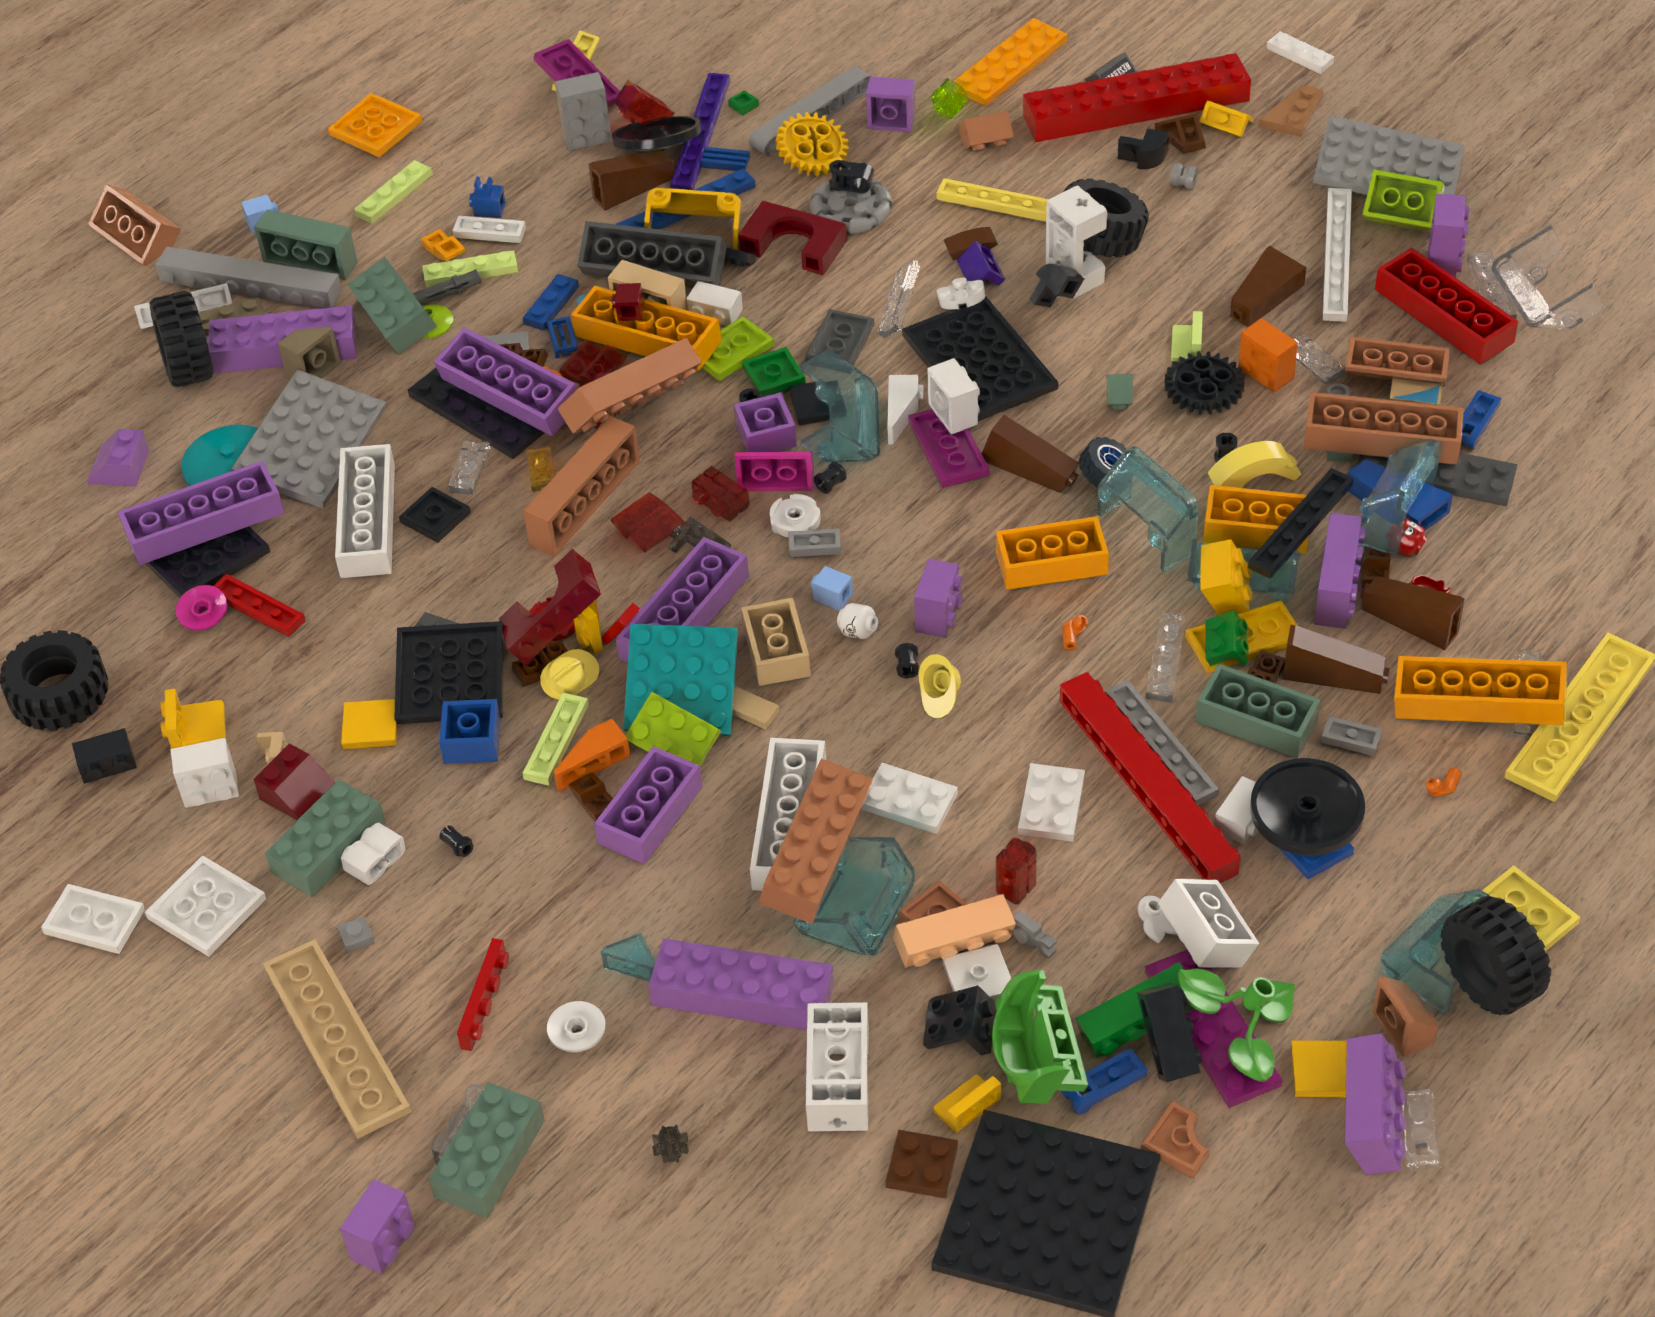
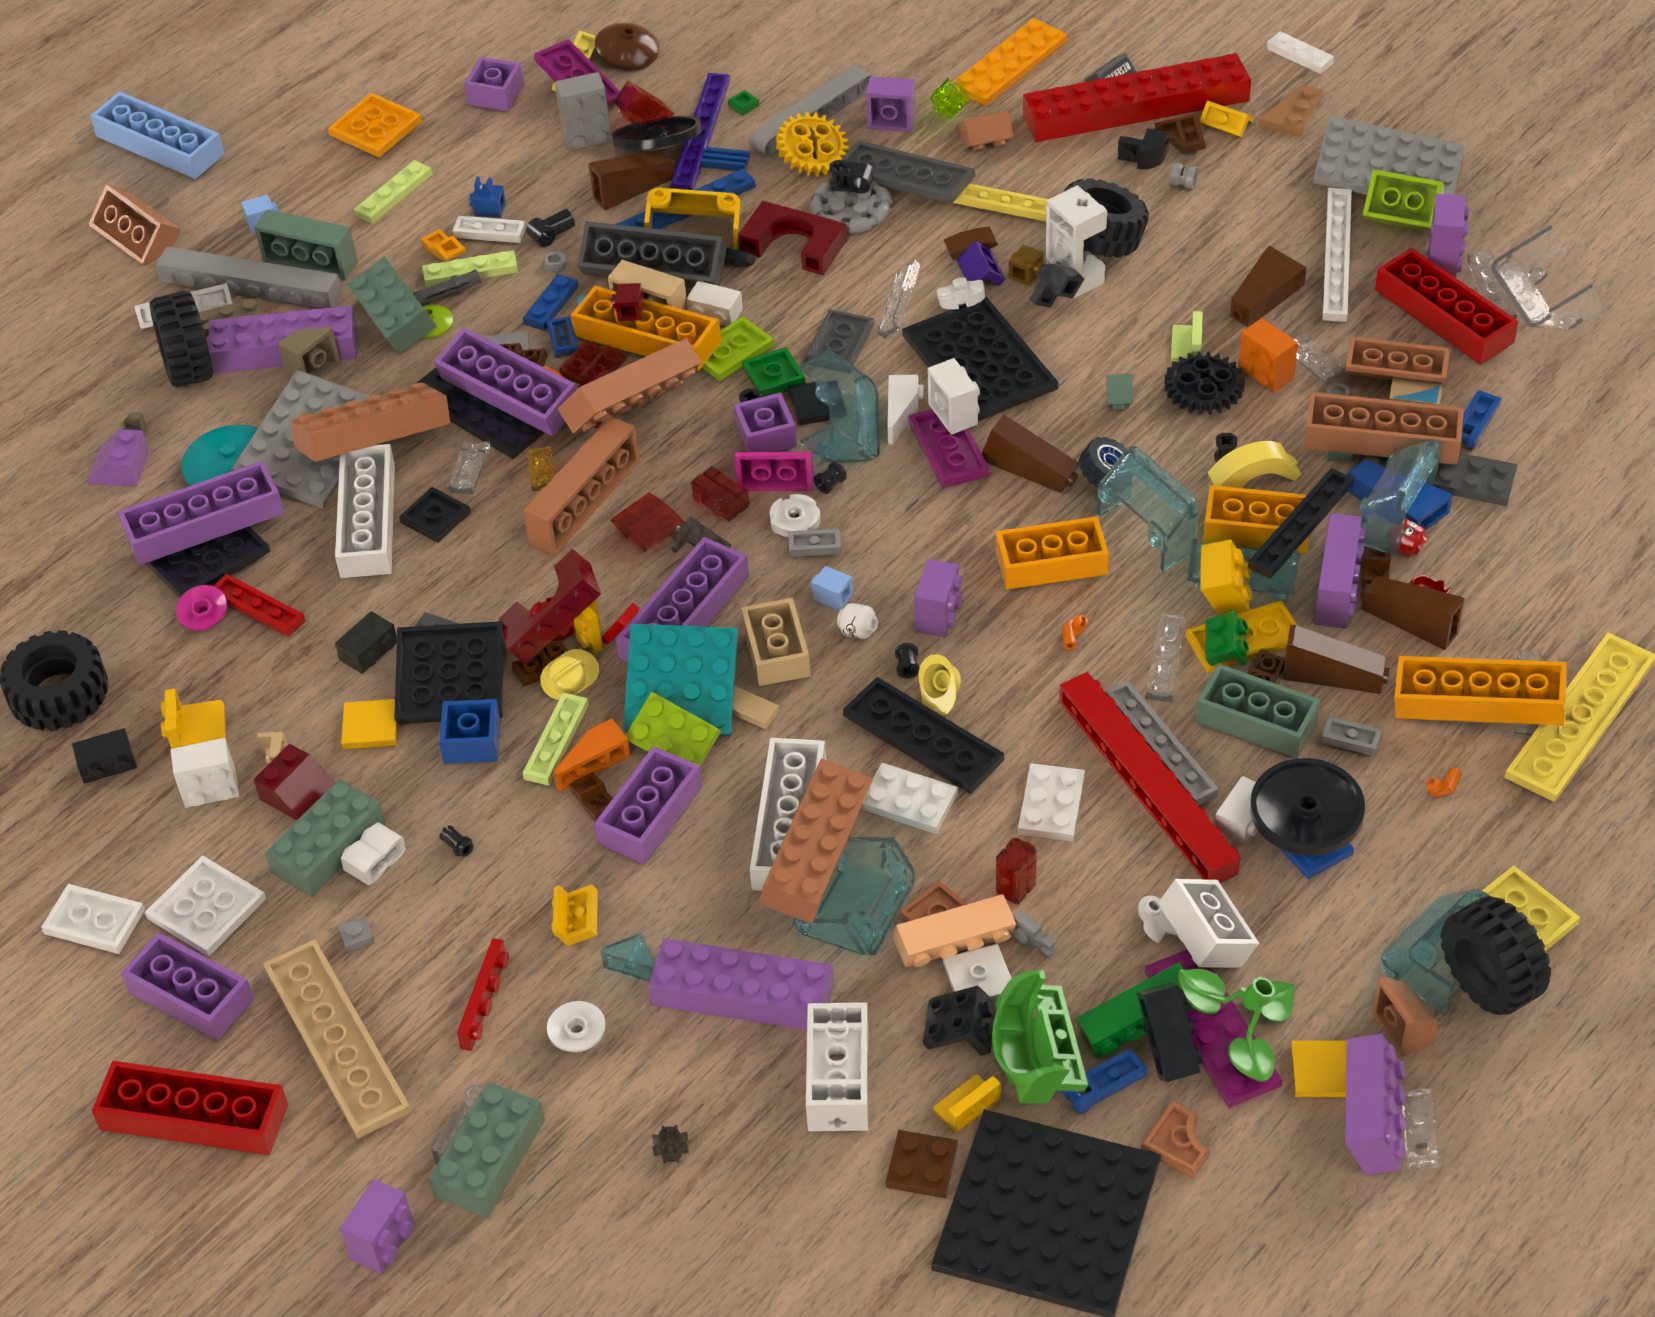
none -> light blue brick [90,92,225,179]
none -> red brick [91,1060,288,1155]
none -> medium lavender brick [121,932,254,1041]
none -> dark tan tile [122,412,148,434]
none -> nougat brick [290,383,450,462]
none -> pearl dark grey brick [335,611,397,674]
none -> medium lavender brick [464,57,524,111]
none -> black piece [526,209,575,247]
none -> light grey tile [543,251,567,273]
none -> yellow bracket [551,884,598,946]
none -> reddish brown dish [595,22,660,70]
none -> dark grey plate [840,141,976,203]
none -> black plate [843,677,1004,794]
none -> pearl gold brick [1009,244,1045,286]

